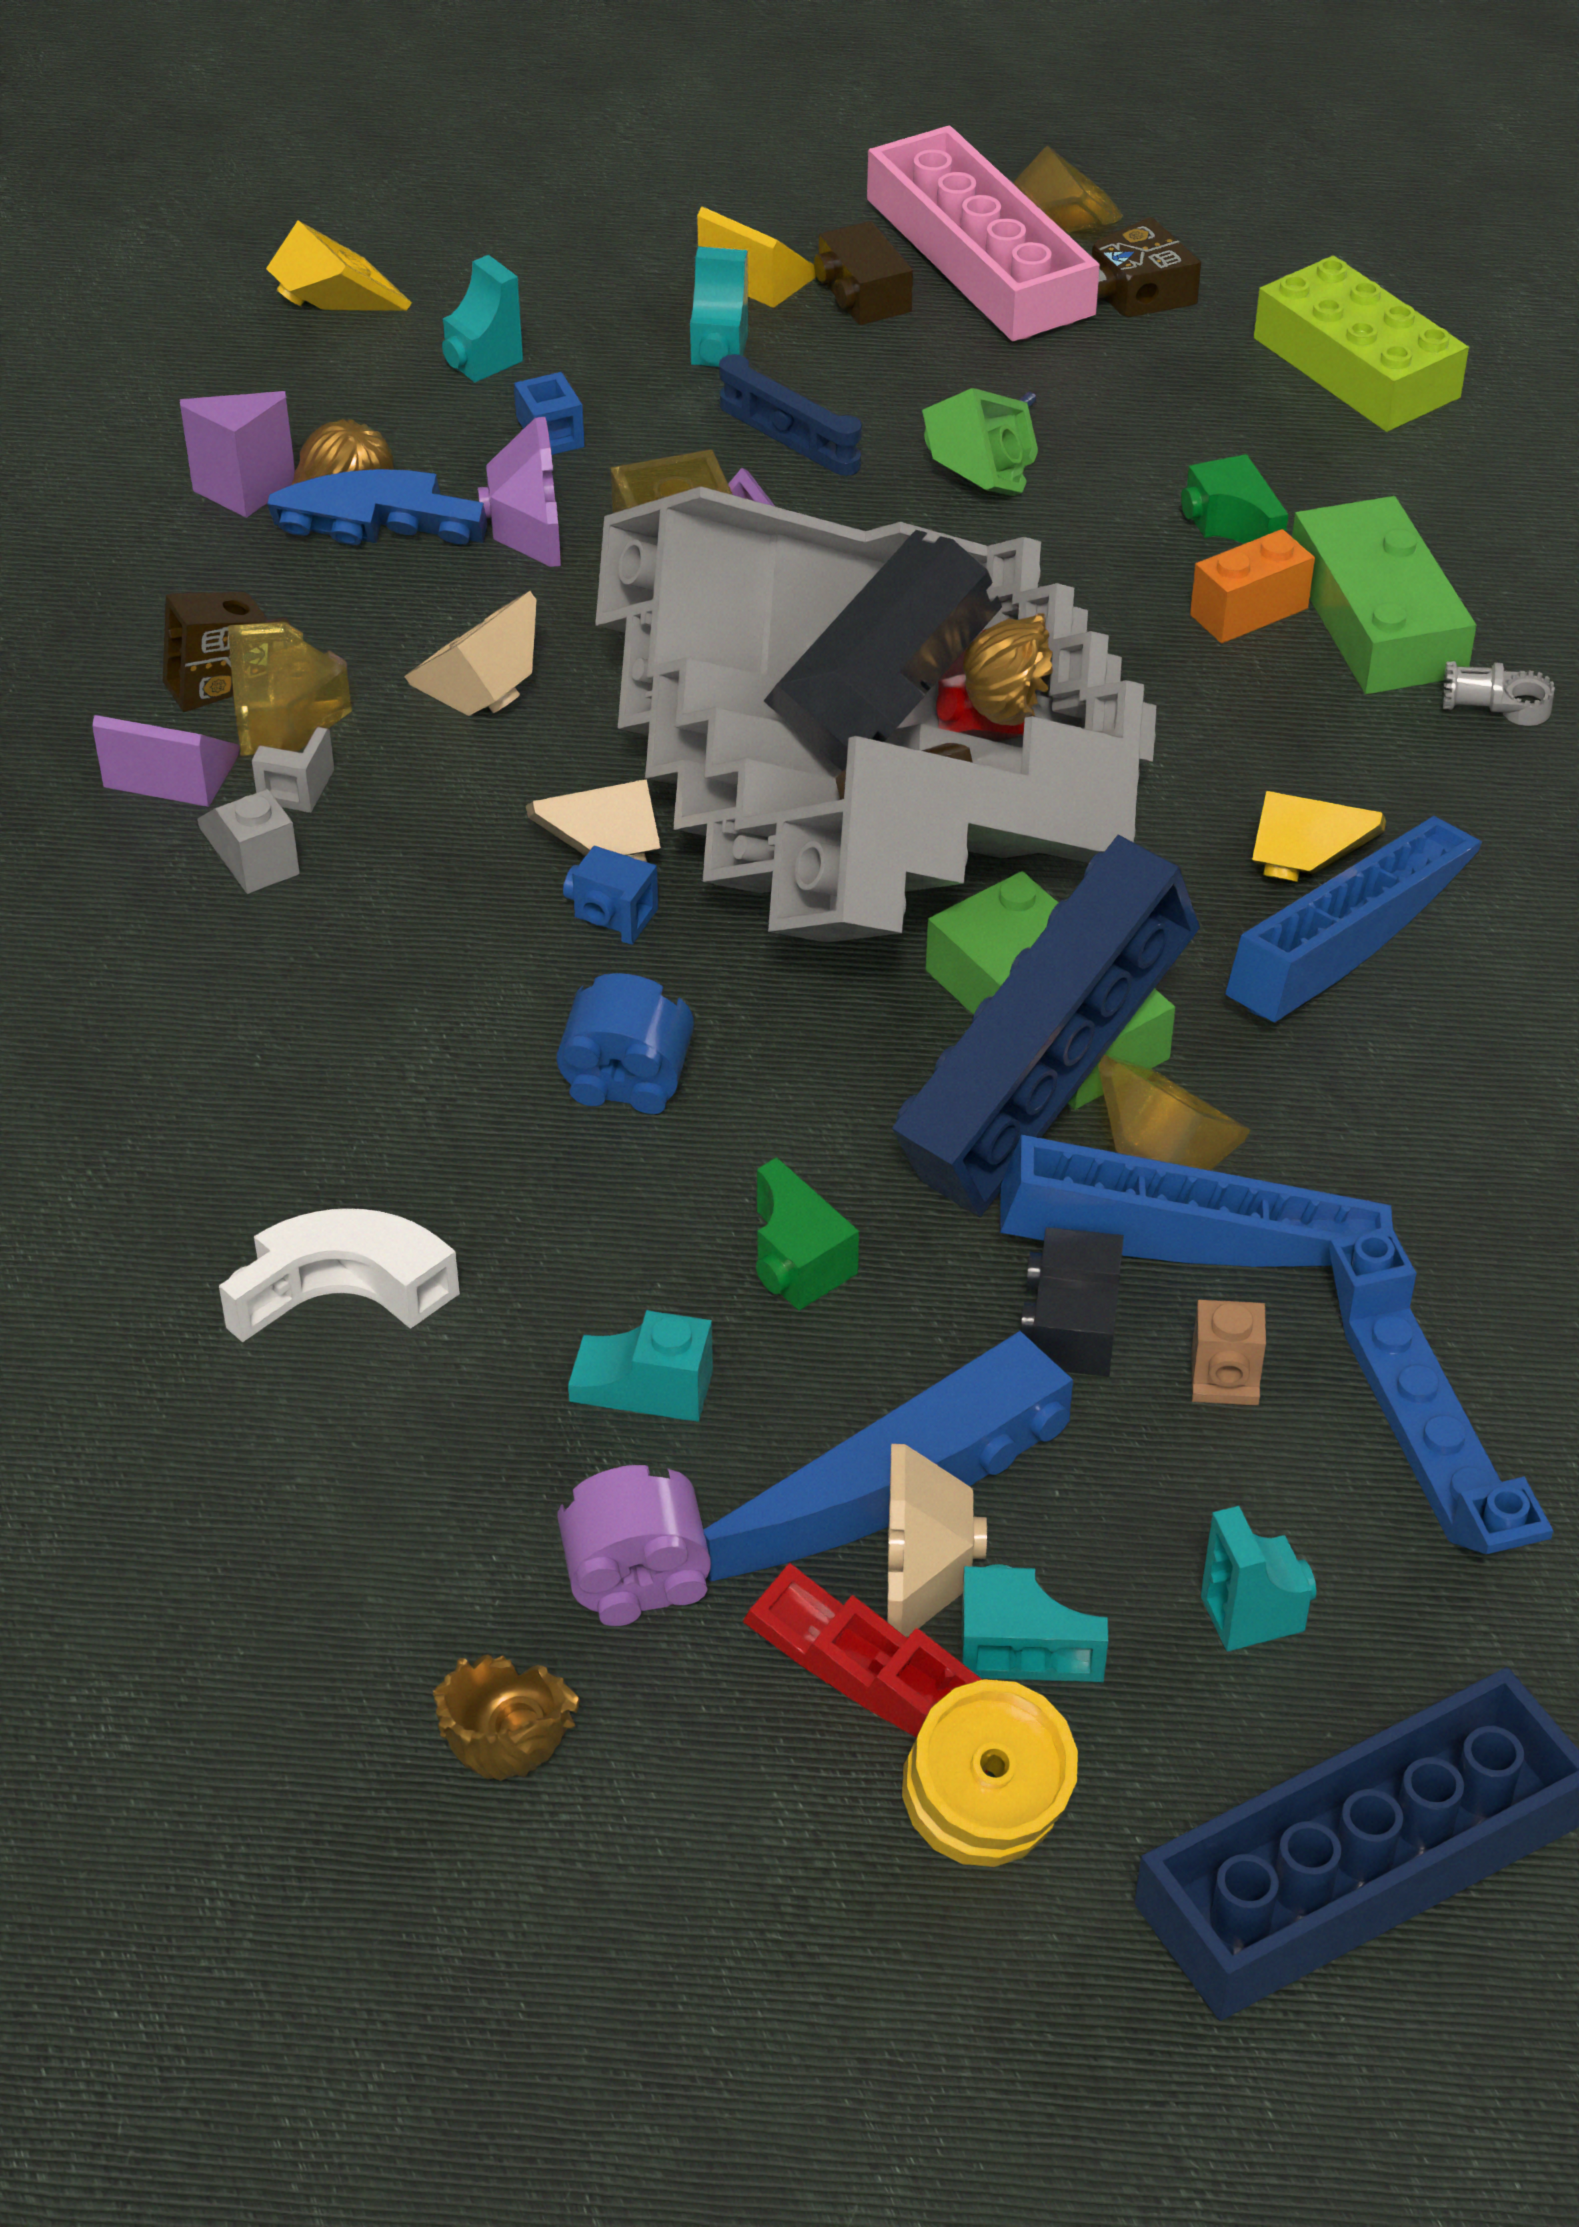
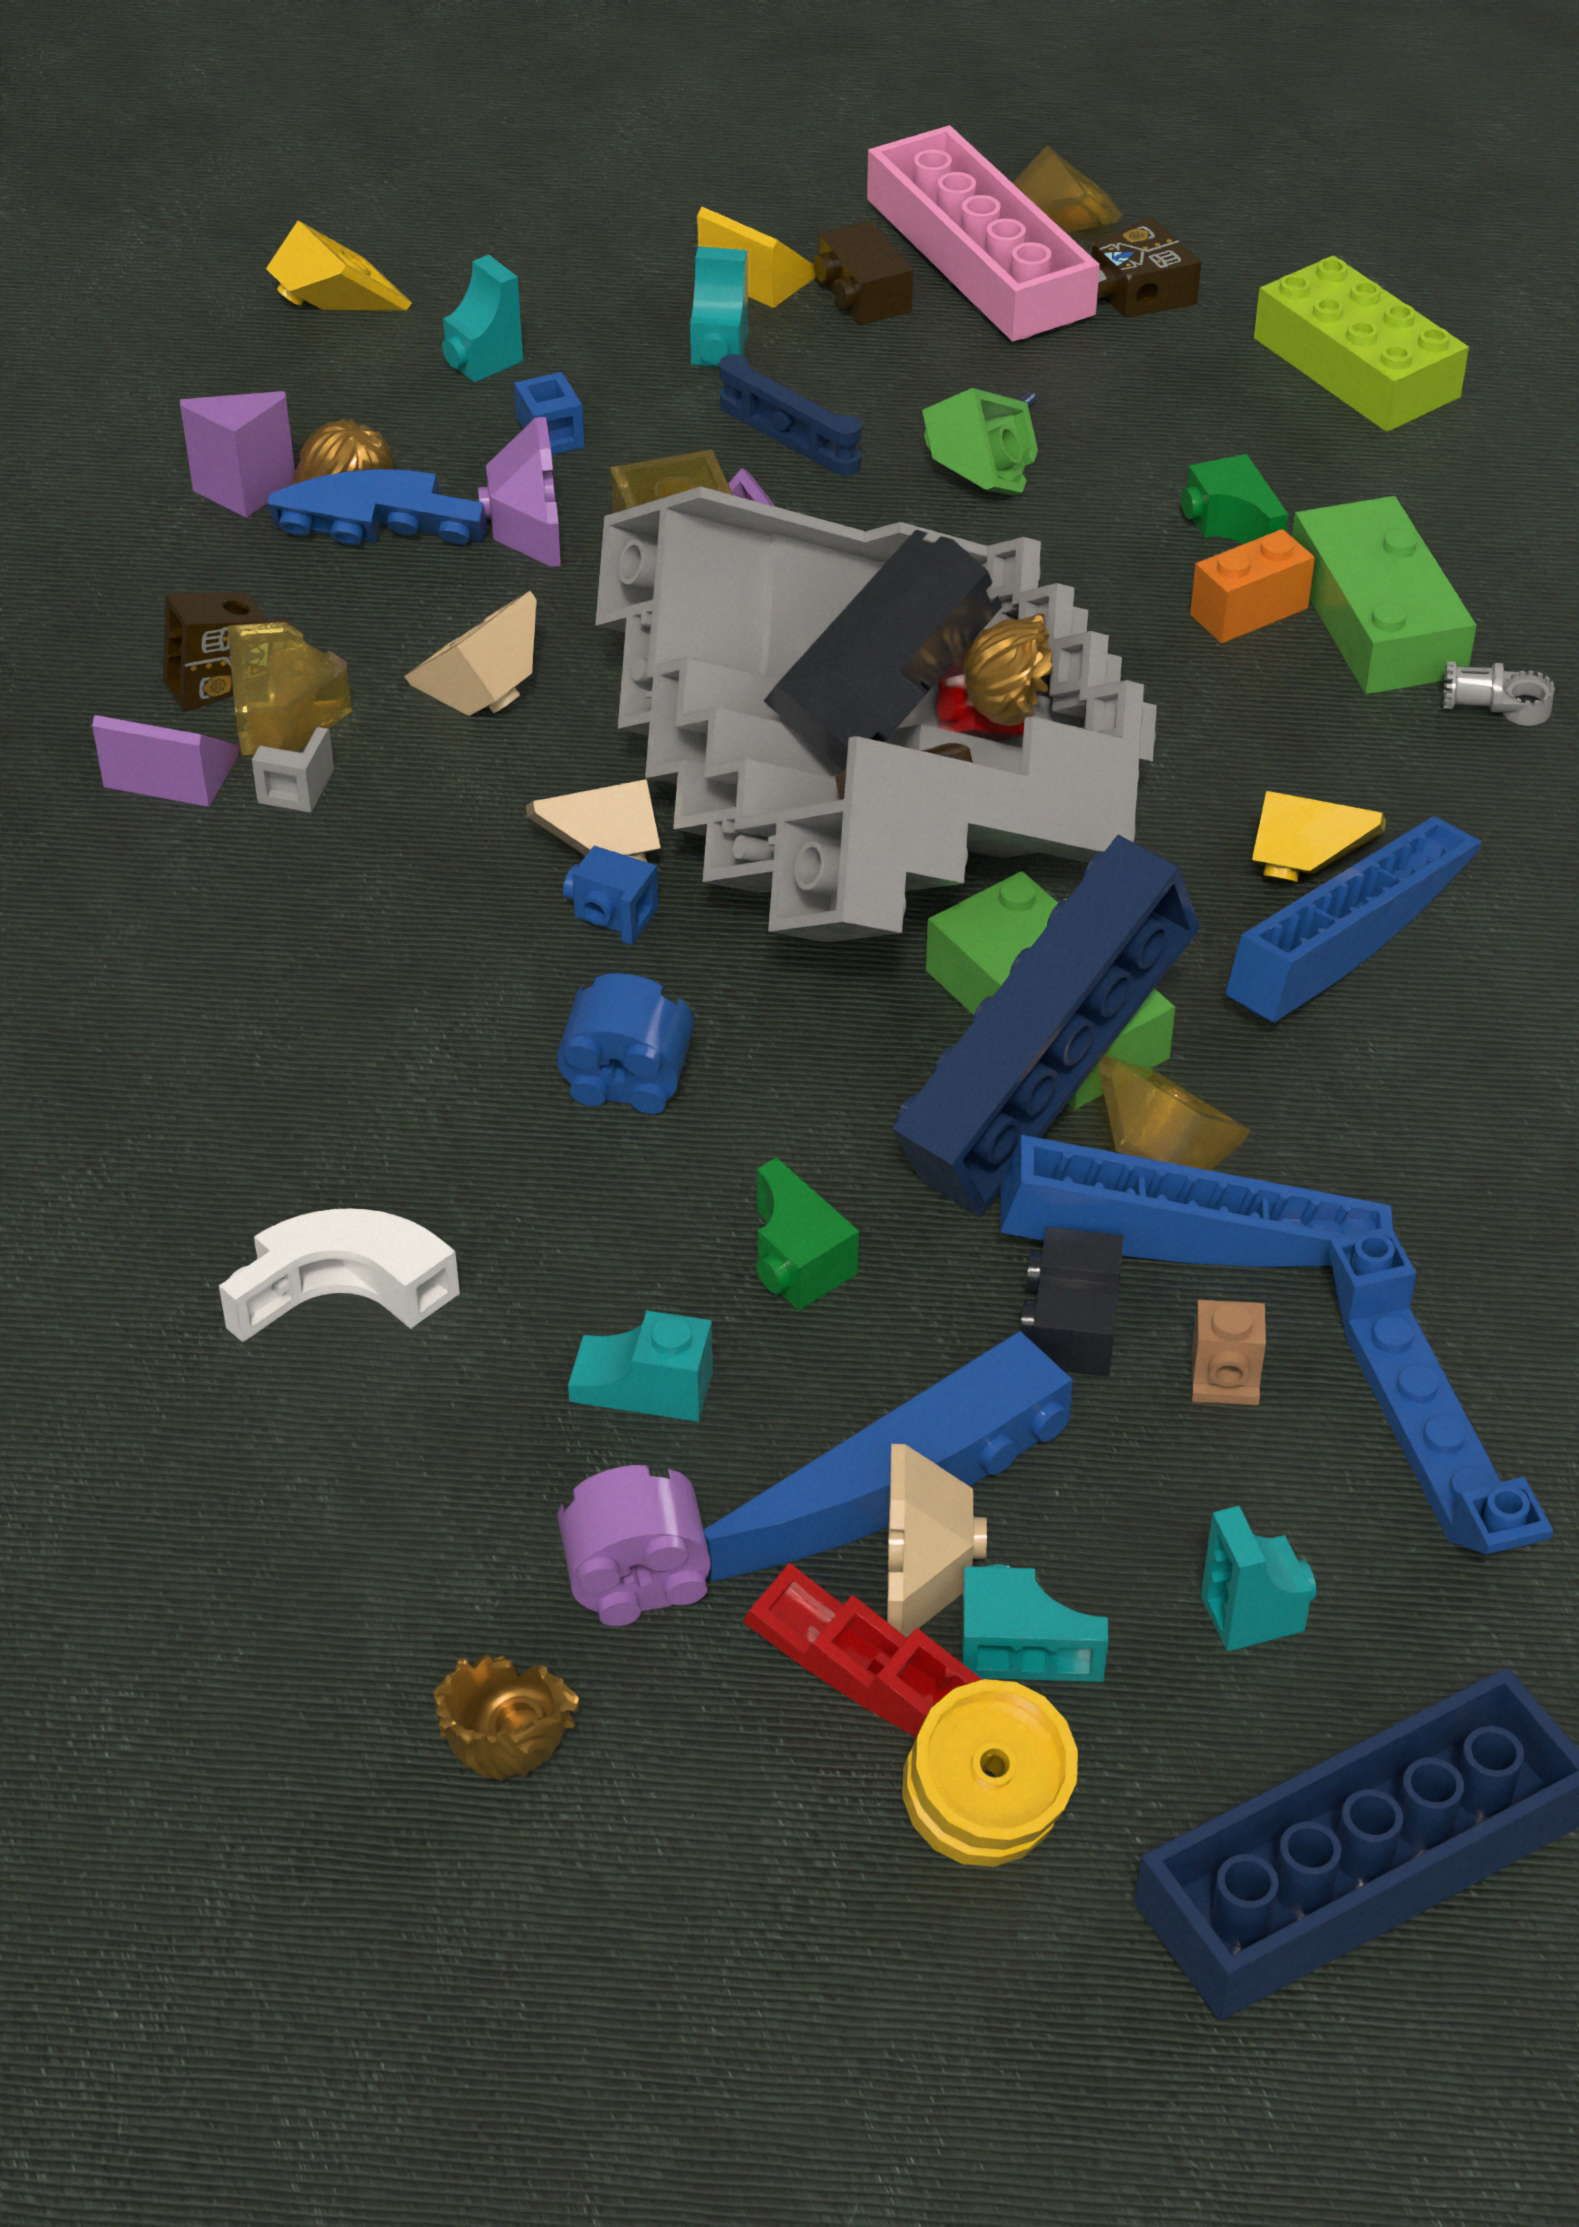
light grey slope [198,789,300,894] -> none

